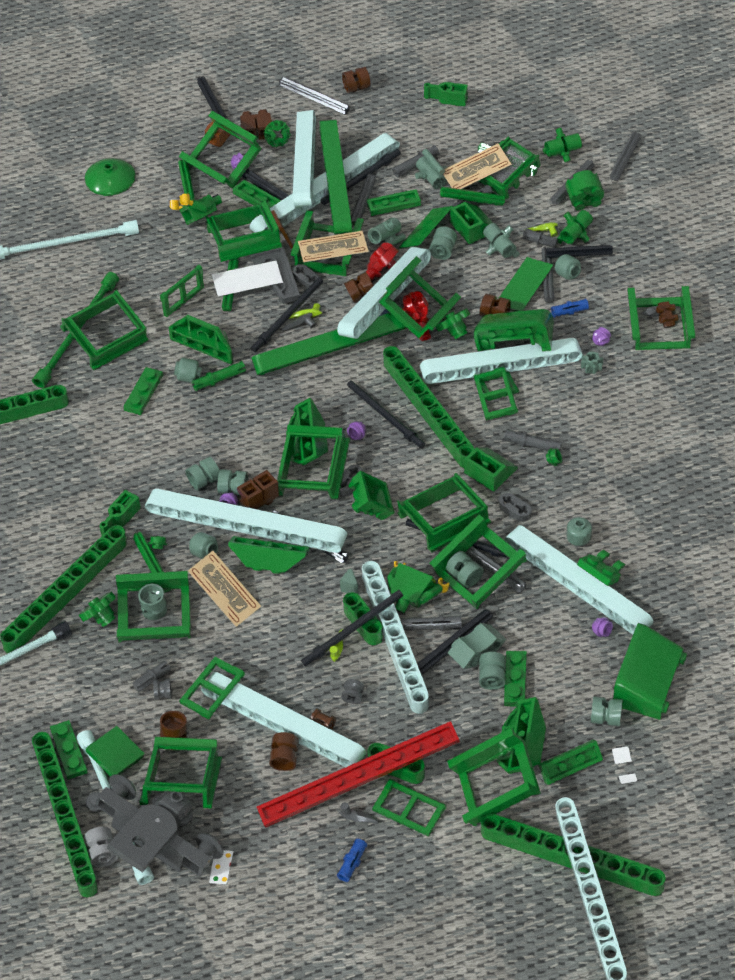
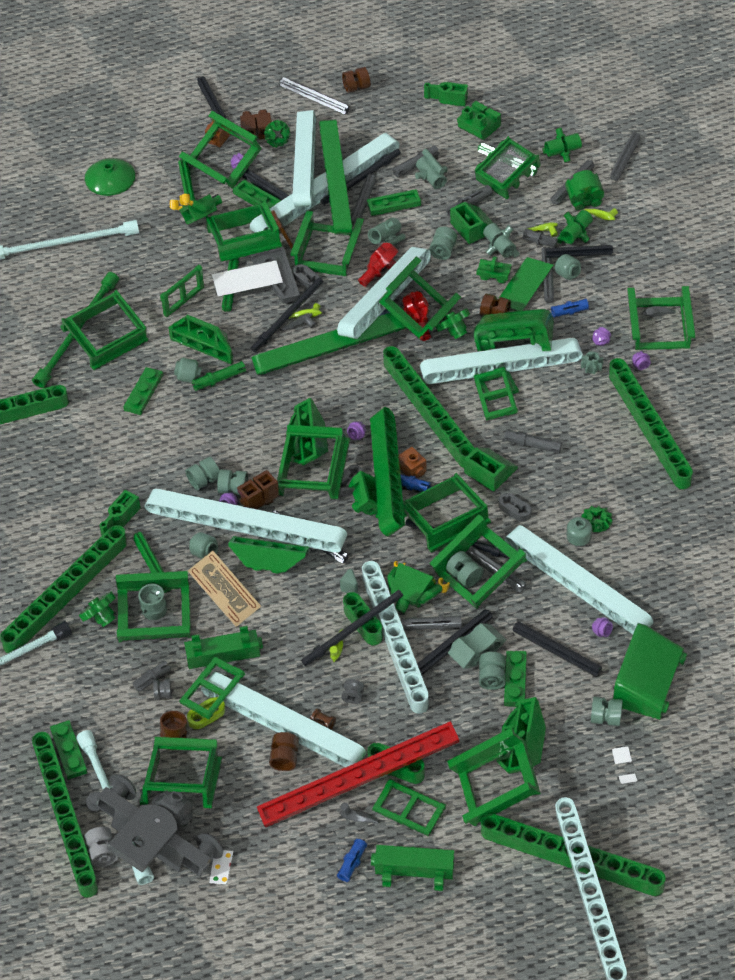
green tile [85,726,145,777] -> none
green plate [148,536,168,549] -> none
tan sticker [298,231,369,262] -> none
reddish brown wheel [344,272,374,303] -> none
black bar [347,380,425,449] -> none
green sticker [398,206,453,248] -> none
green axle [440,187,505,206] -> none
tan sticker [443,144,512,189] -> none
green plate [538,739,603,785] -> none
green plate [546,448,562,466] -> none
green plate [577,550,626,586] -> none
reddish brown piece [656,301,678,328] -> none
none -> green brick [184,626,263,669]
none -> lime plate [187,697,225,729]
none -> green beam [370,407,405,537]
none -> green brick [371,845,454,891]
none -> dark orange brick [399,447,427,478]
none -> blue pin [400,474,431,492]
none -> green hips [457,101,501,140]
none -> green hips [476,256,512,284]
none -> black axle [512,622,602,677]
none -> green gear [581,505,612,532]
none -> lime bar [584,208,618,221]
none -> green beam [609,358,693,489]
none -> medium lavender plate [632,351,651,370]

